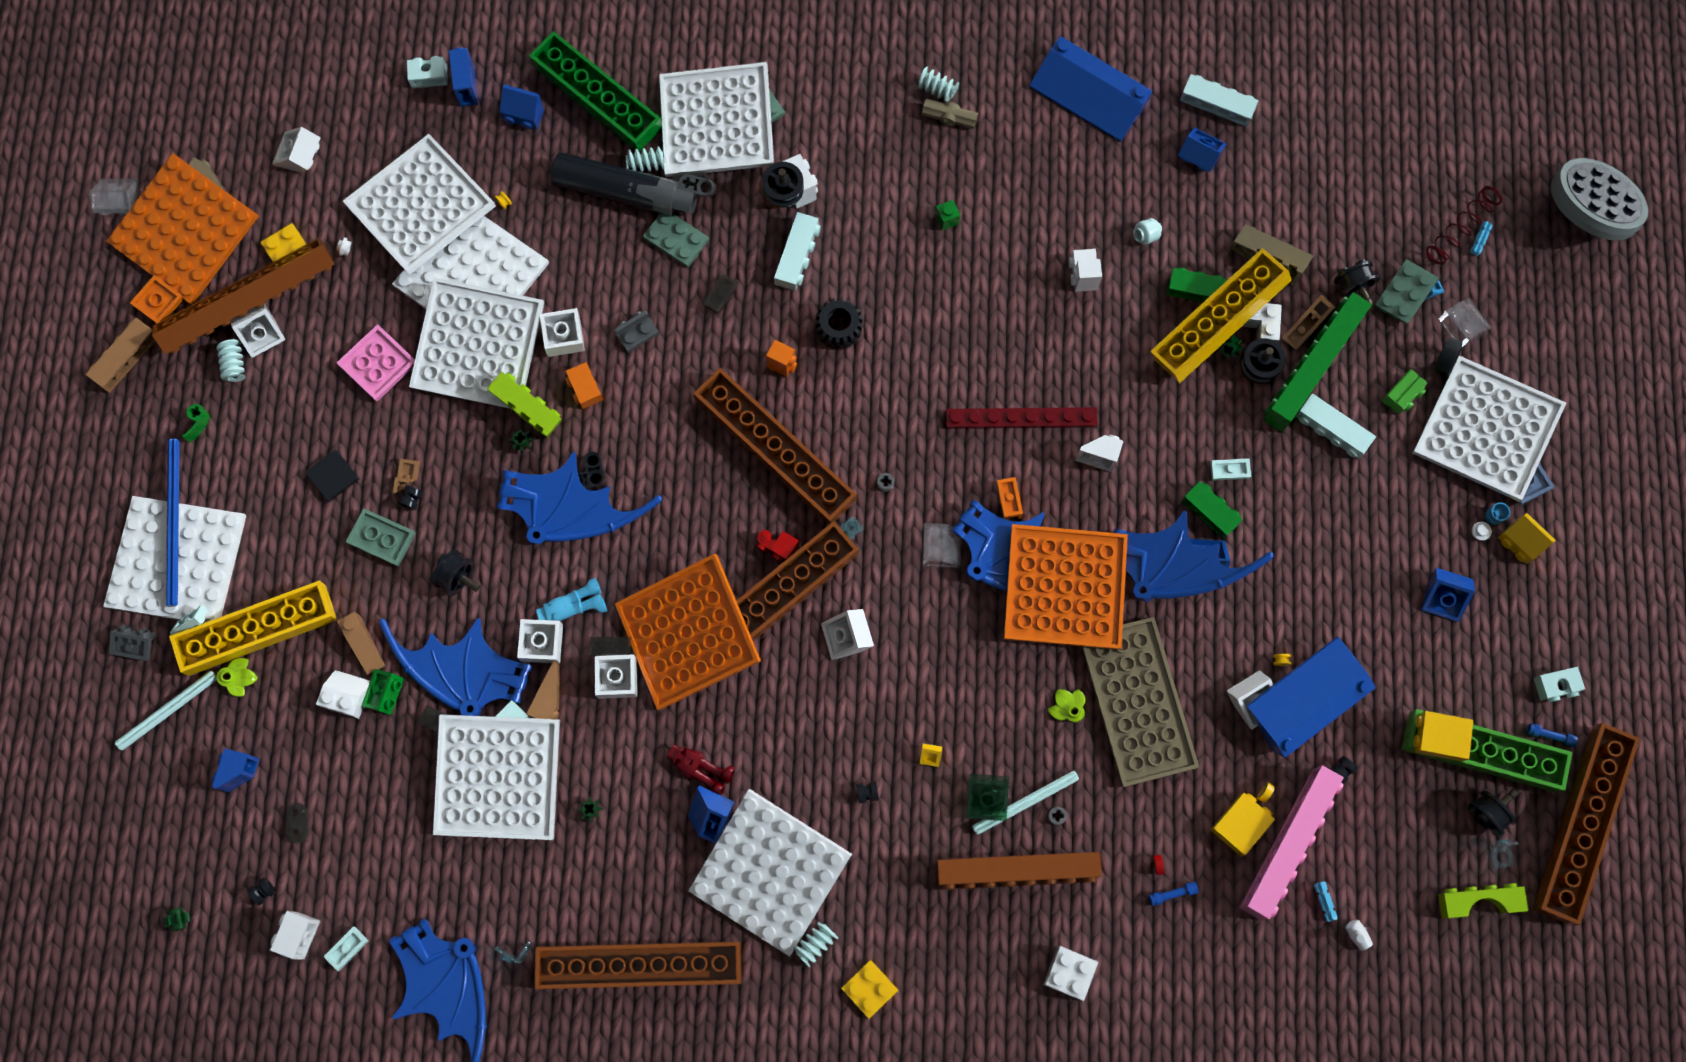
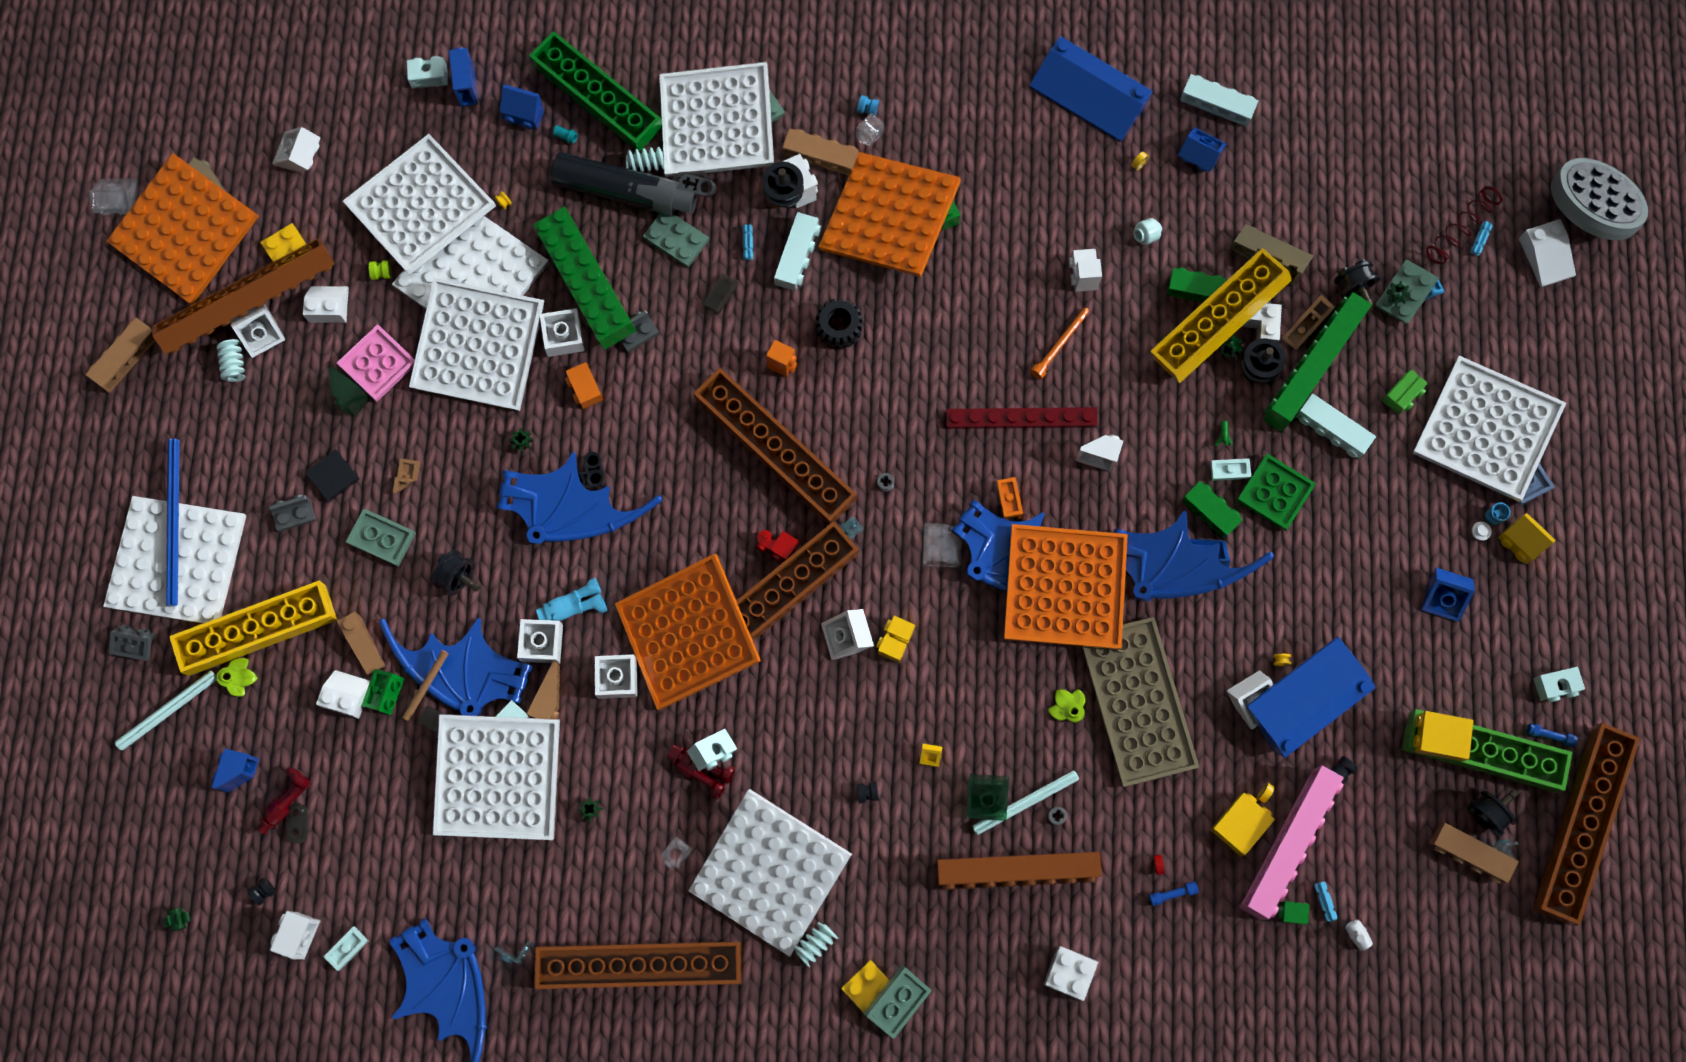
orange plate [130,275,184,324] -> none
light aqua plate [170,605,207,635] -> none
green panel [182,404,210,442] -> none
white plate [337,238,352,256] -> none
black wheel [398,485,423,511] -> none
lime wedge [487,371,562,438] -> none
clear smoke plate [591,636,631,657] -> none
blue slope [688,786,735,844] -> none
light aqua piece [919,66,959,102] -> none
dark tan piece [922,99,978,129] -> none
black tyre [1434,337,1463,376] -> none
lime arch [1438,883,1528,919] -> none
clear slope [1439,299,1492,347] -> none
none -> dark red piece [257,766,311,835]
none -> dark grey bracket [268,495,316,533]
none -> white slope [303,286,349,323]
none -> clear green slope [329,366,370,417]
none -> lime wheel [369,260,392,280]
none -> medium nougat bar [403,650,449,721]
none -> green brick [533,206,637,350]
none -> teal pin [553,125,578,144]
none -> clear brick [661,837,693,869]
none -> light aqua brick [687,729,737,771]
none -> medium azure axle [742,224,753,260]
none -> medium nougat brick [783,128,859,176]
none -> orange plate [819,152,961,277]
none -> clear brick [856,113,885,147]
none -> dark azure wheel [857,95,880,118]
none -> sand green plate [863,965,932,1039]
none -> yellow piece [876,616,915,663]
none -> orange piece [1030,307,1089,380]
none -> yellow tile [1132,152,1149,171]
none -> green bar [1215,421,1233,446]
none -> green plate [1236,453,1316,531]
none -> green brick [1277,901,1309,925]
none -> dark green gear [1386,281,1411,306]
none -> medium nougat brick [1429,822,1519,884]
none -> white slope [1519,219,1576,287]

